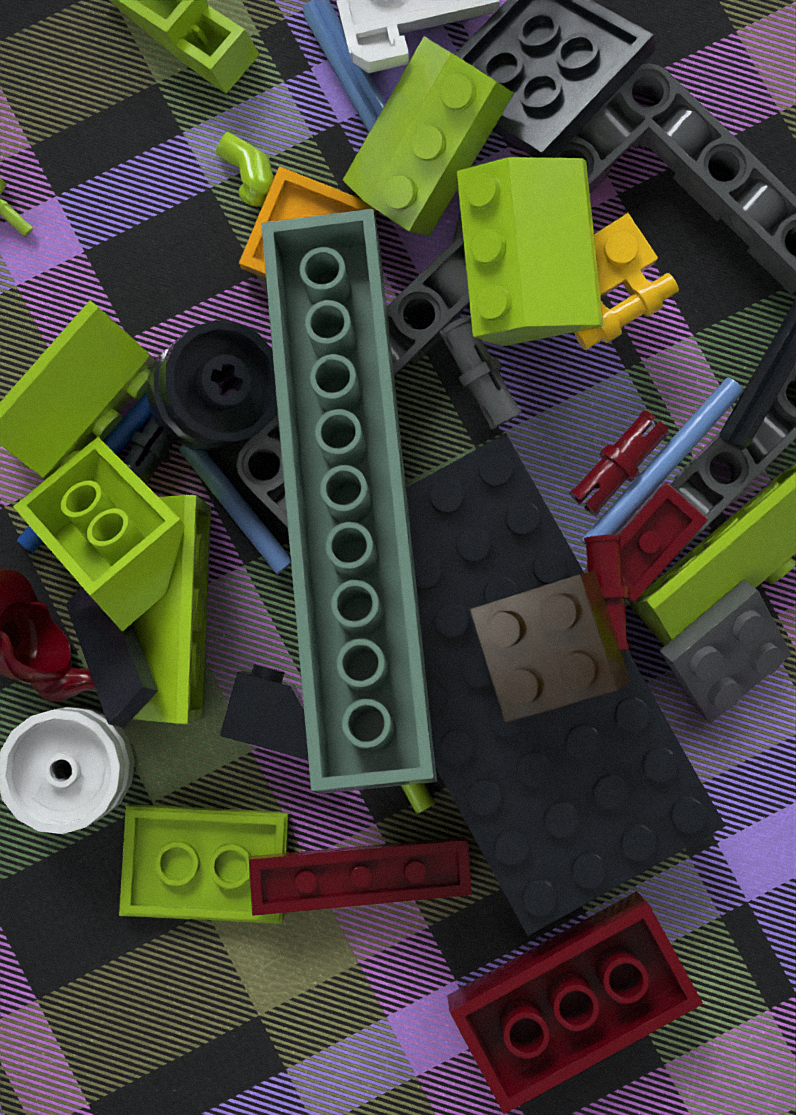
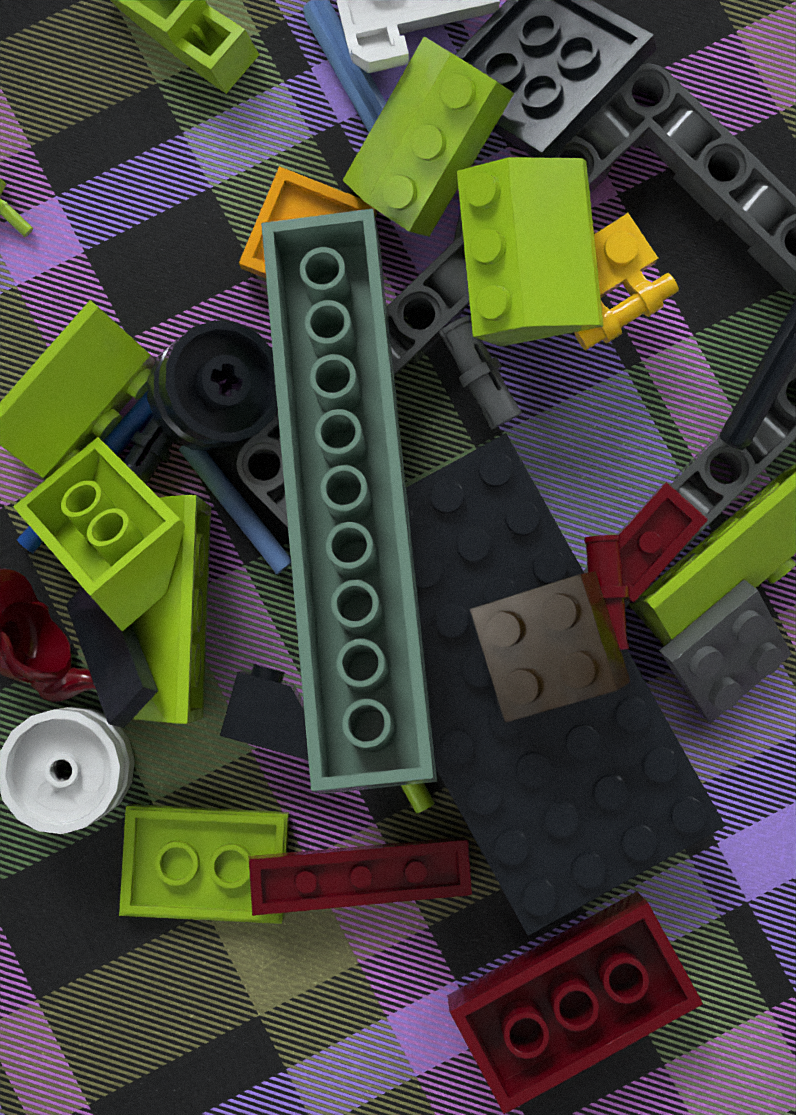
lime arm [216,132,274,207] -> none
dark red pin [569,410,670,516] -> none
medium blue bar [581,377,744,546] -> none

